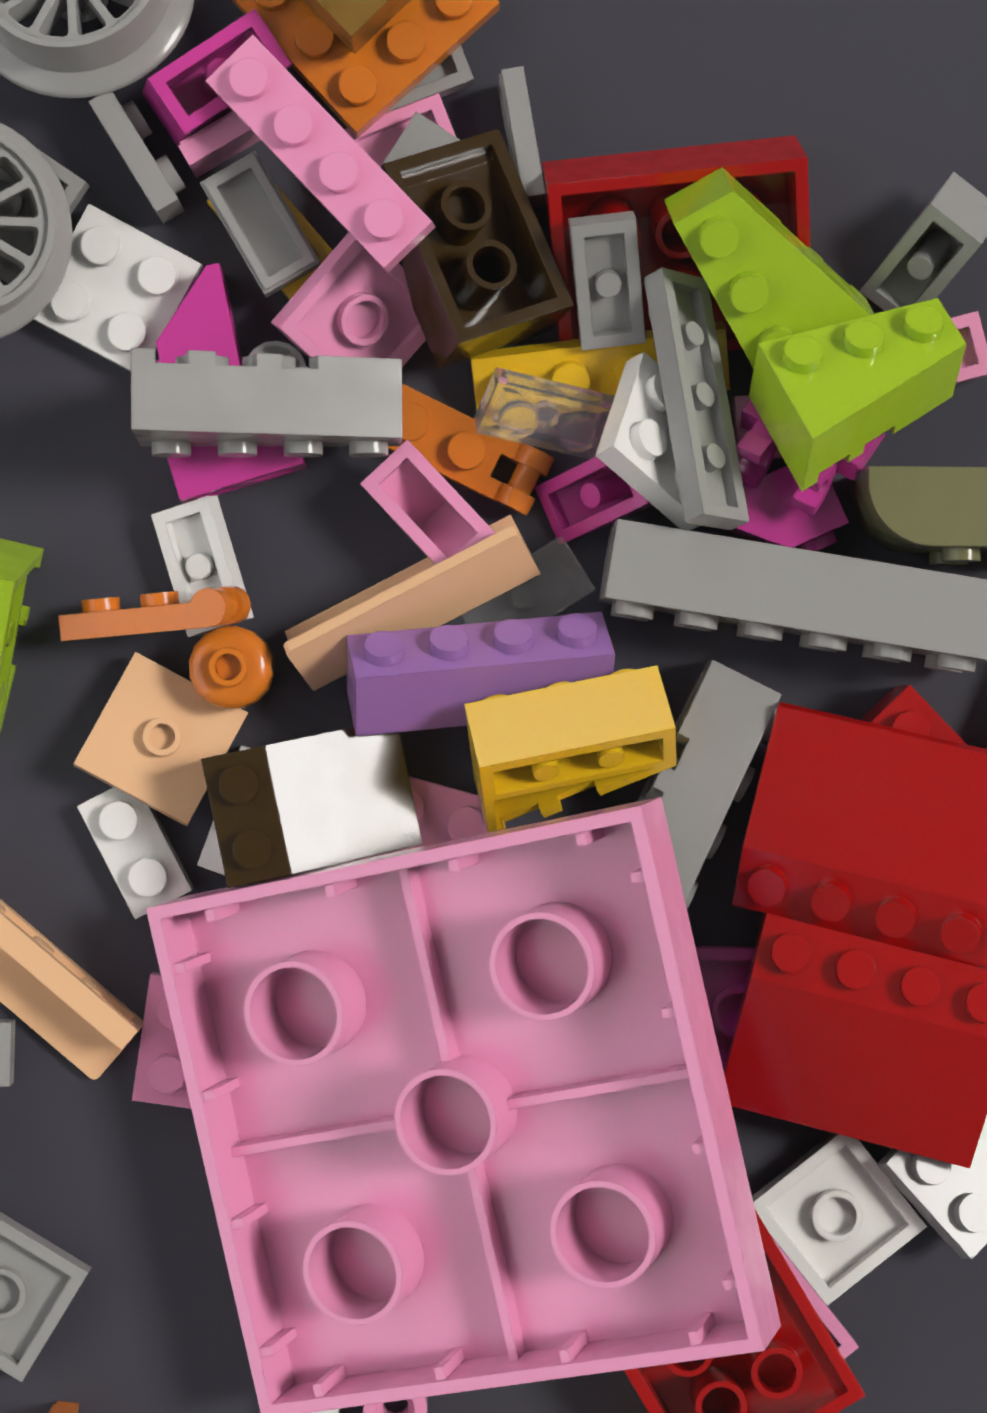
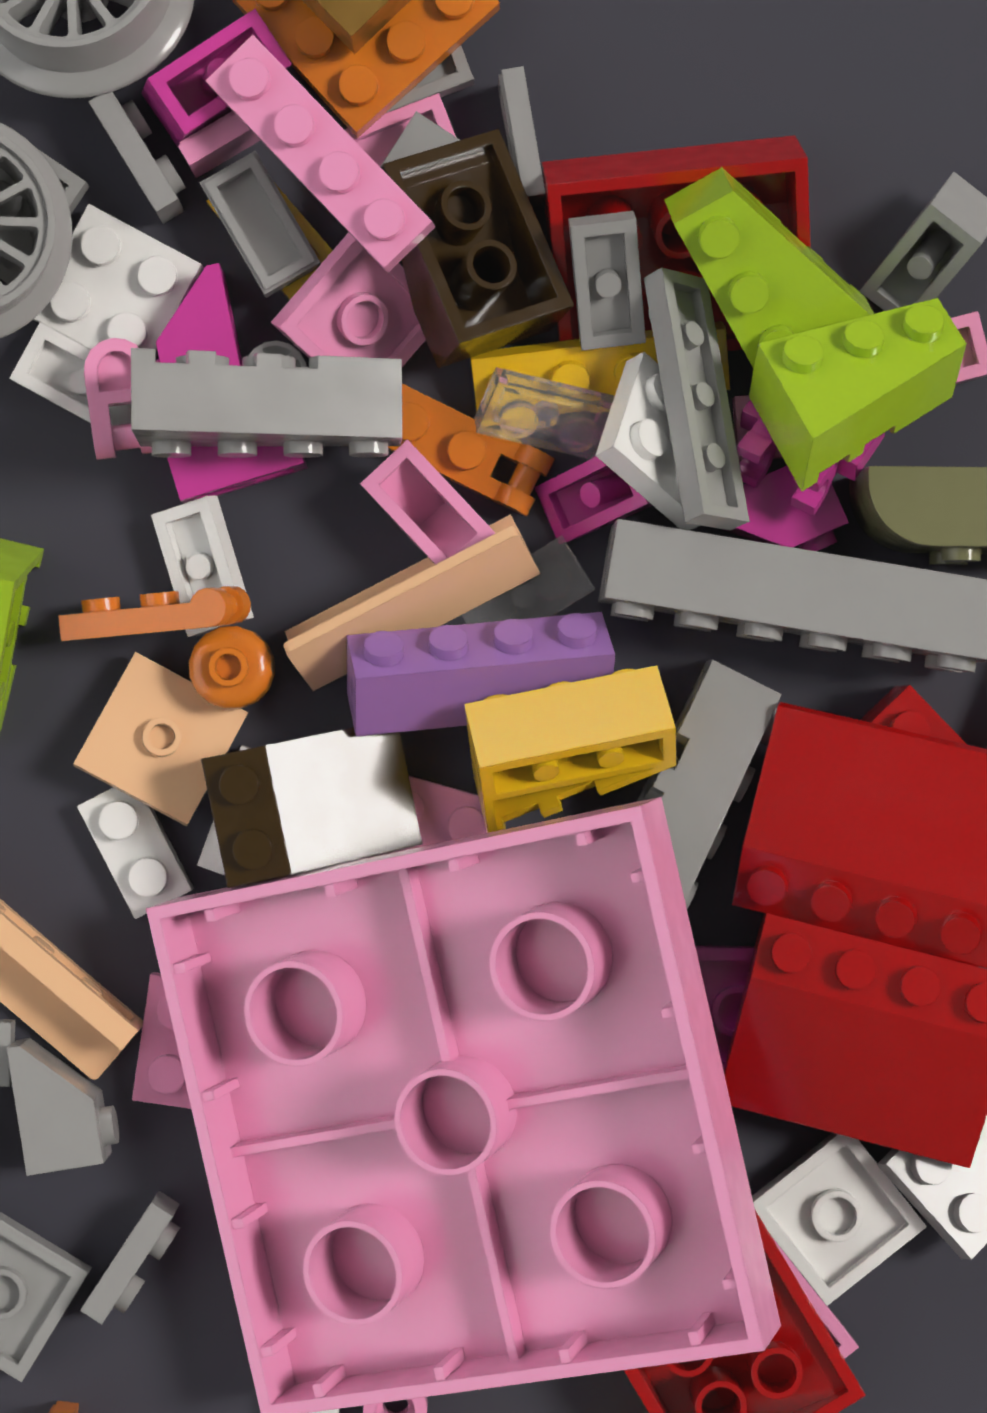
none -> light grey slope [6,1038,119,1176]
none -> white plate [9,322,131,425]
none -> light grey plate [80,1191,180,1325]
none -> bright pink plate [84,338,152,460]

